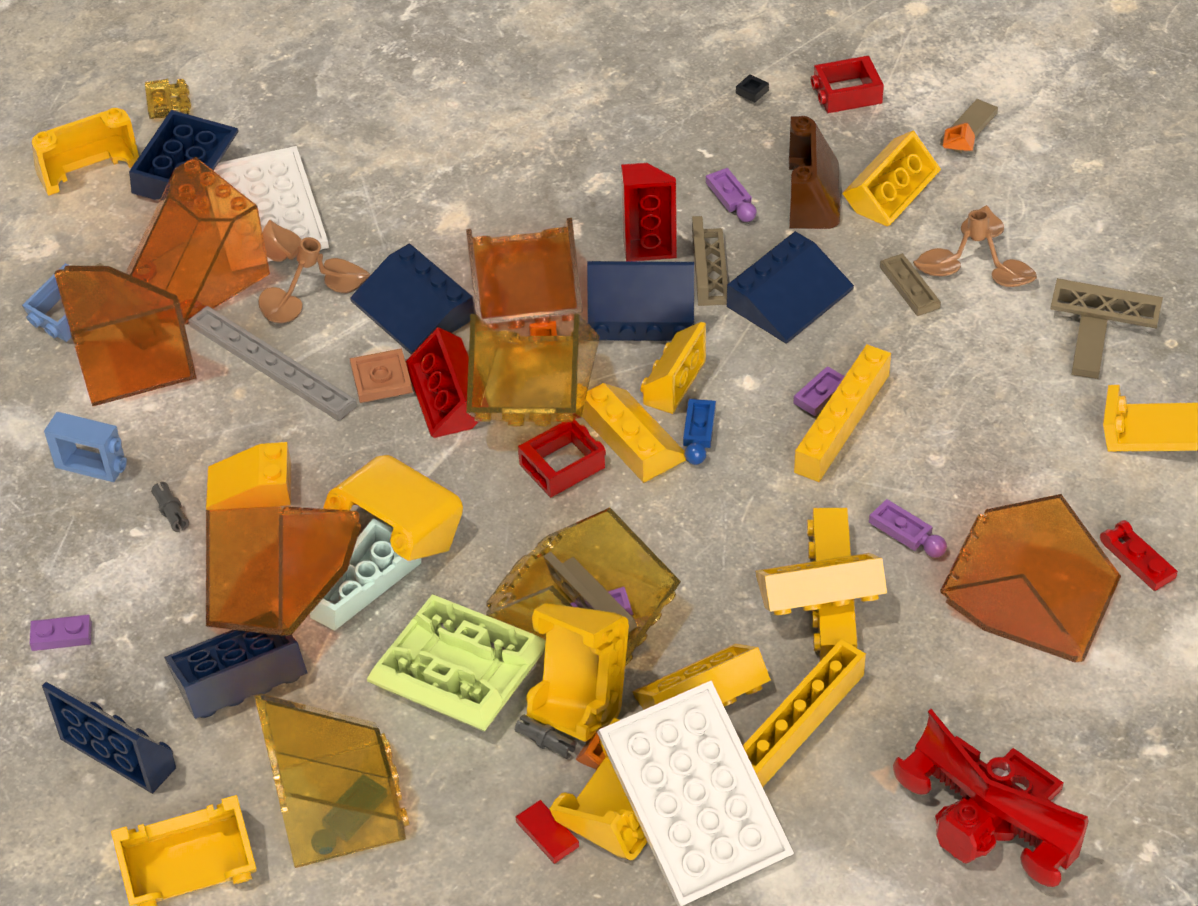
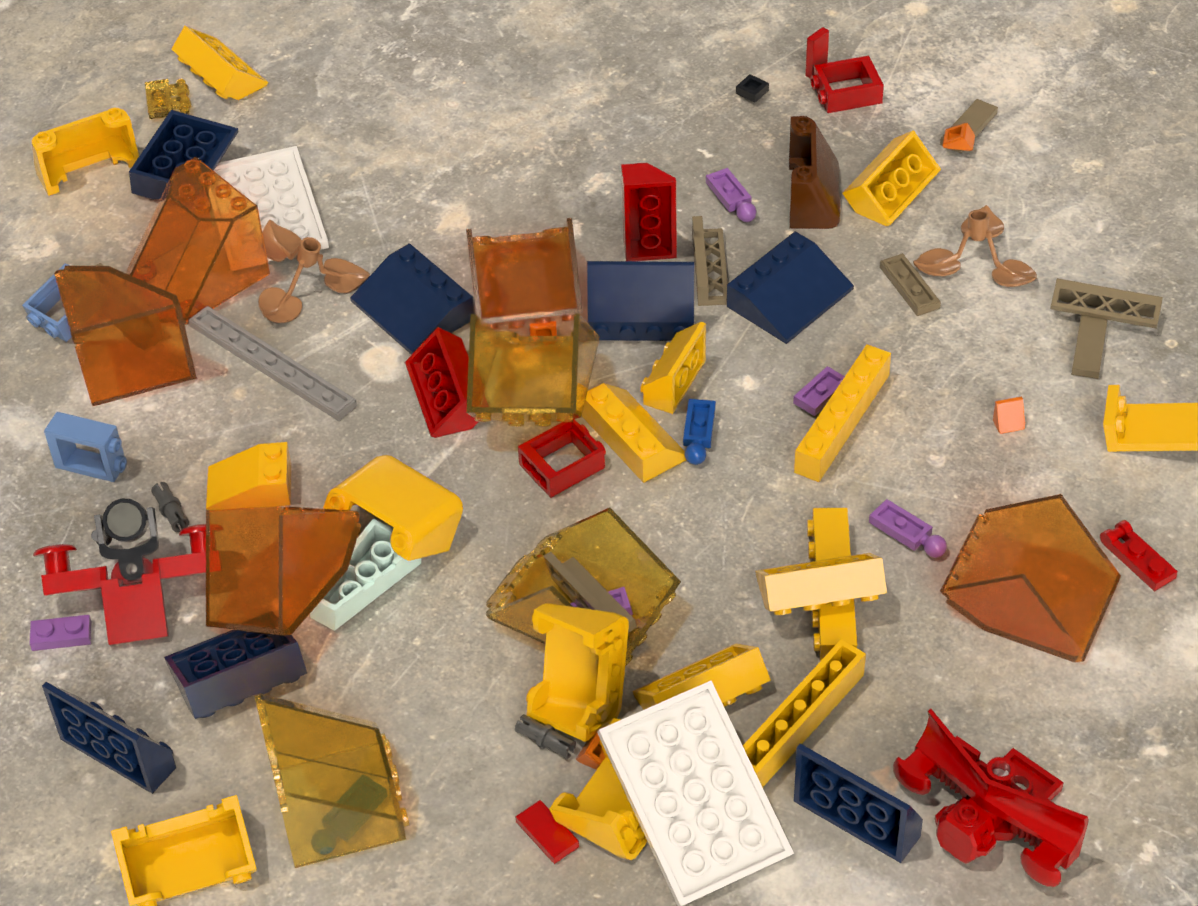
nougat plate [350,348,413,403] -> none
yellowish green piece [367,594,546,732] -> none
none -> red piece [33,498,222,645]
none -> yellow slope [171,25,268,100]
none -> dark blue slope [794,744,923,863]
none -> red tile [805,27,829,79]
none -> slope [993,396,1025,434]

